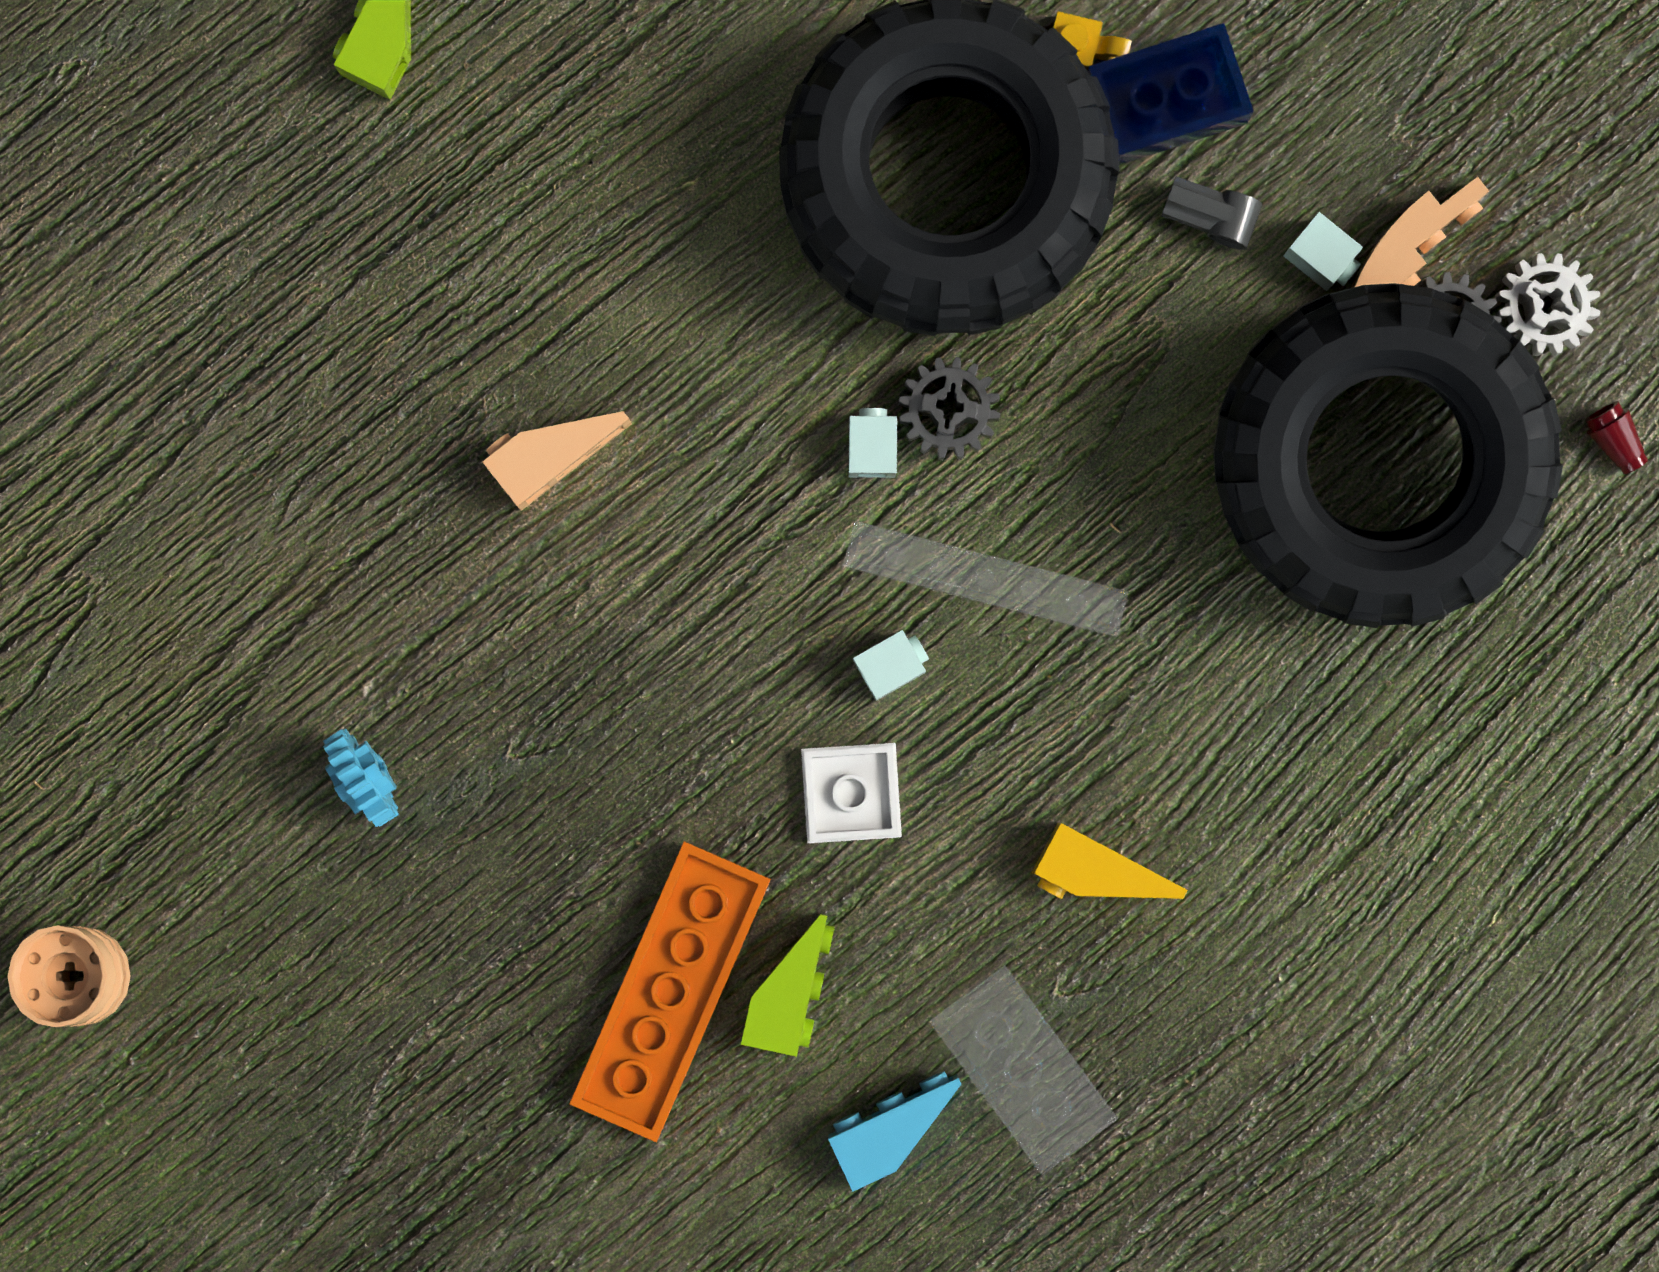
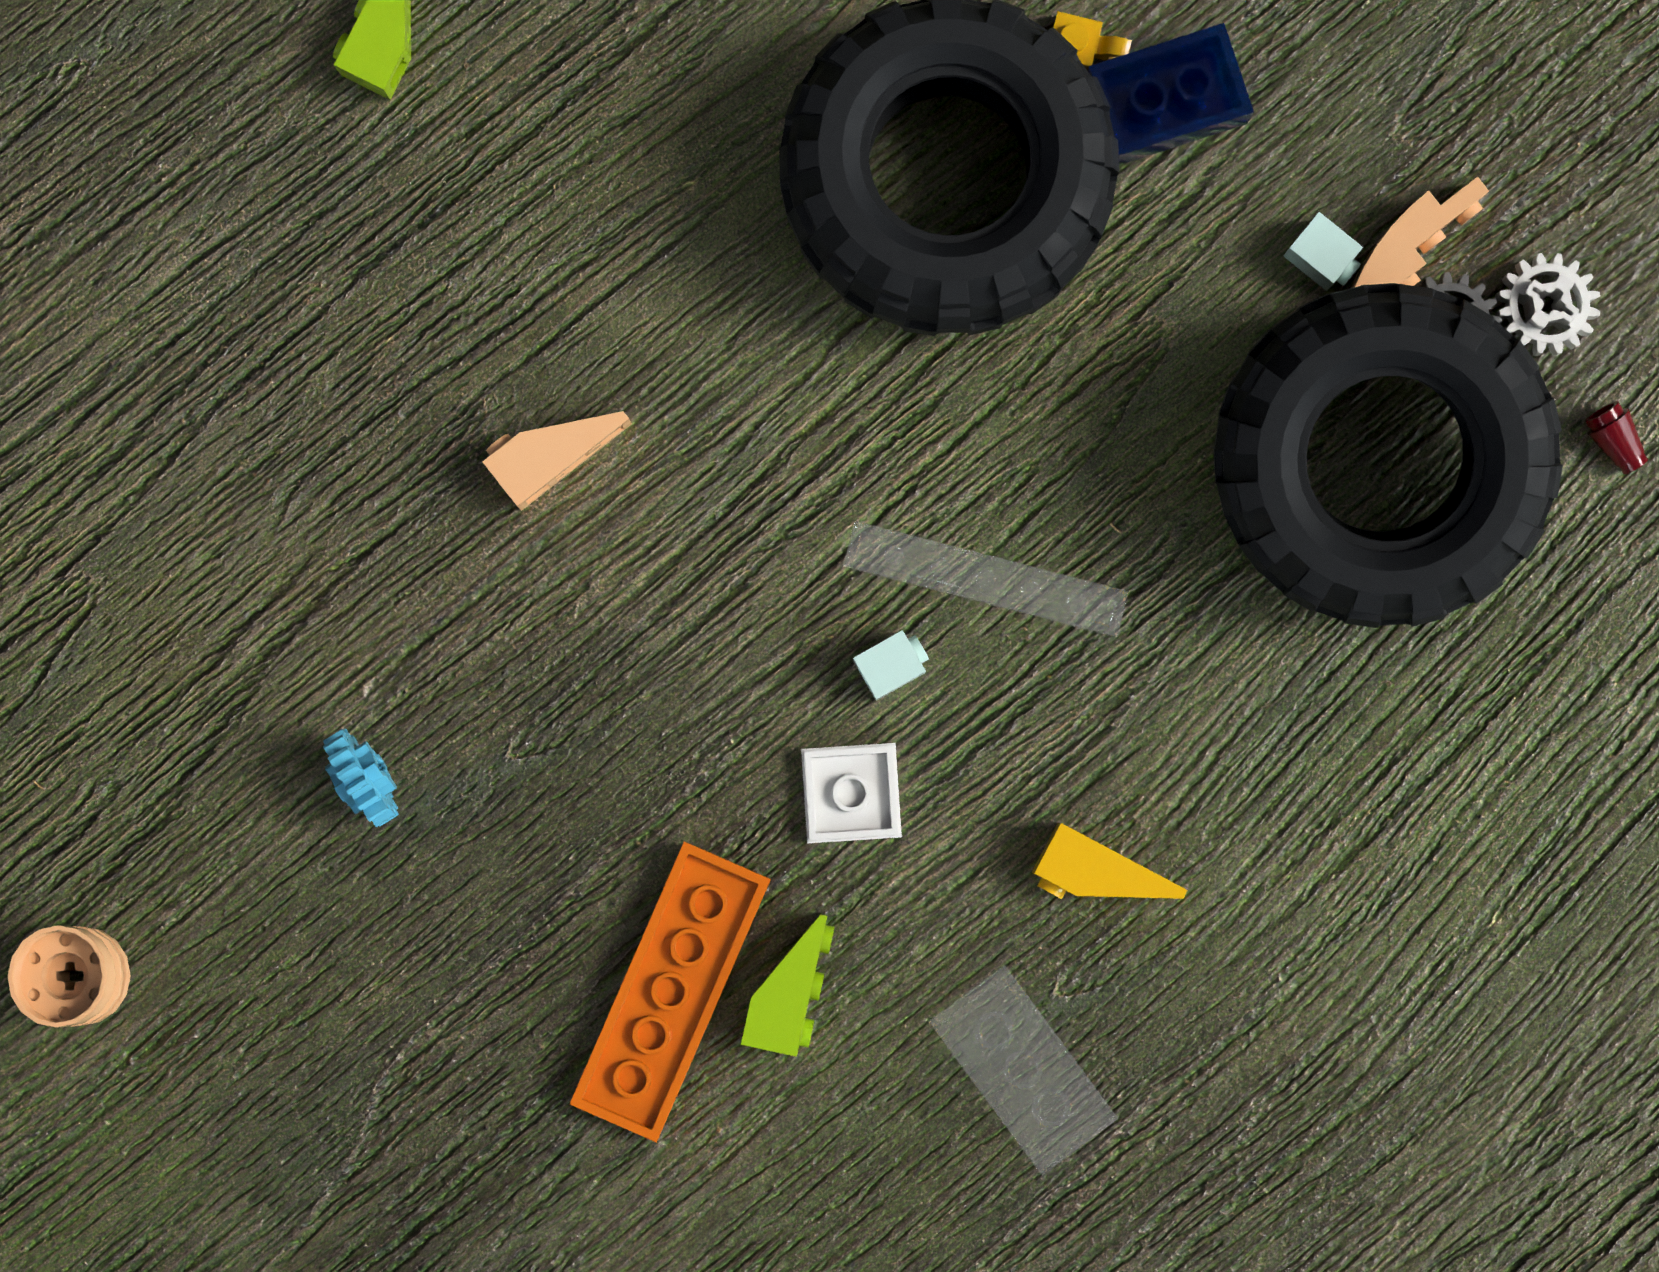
medium azure slope [828,1071,961,1192] -> none
light aqua brick [848,408,897,478] -> none
flat silver gear [899,357,1000,460] -> none
dark grey piece [1161,176,1263,250] -> none

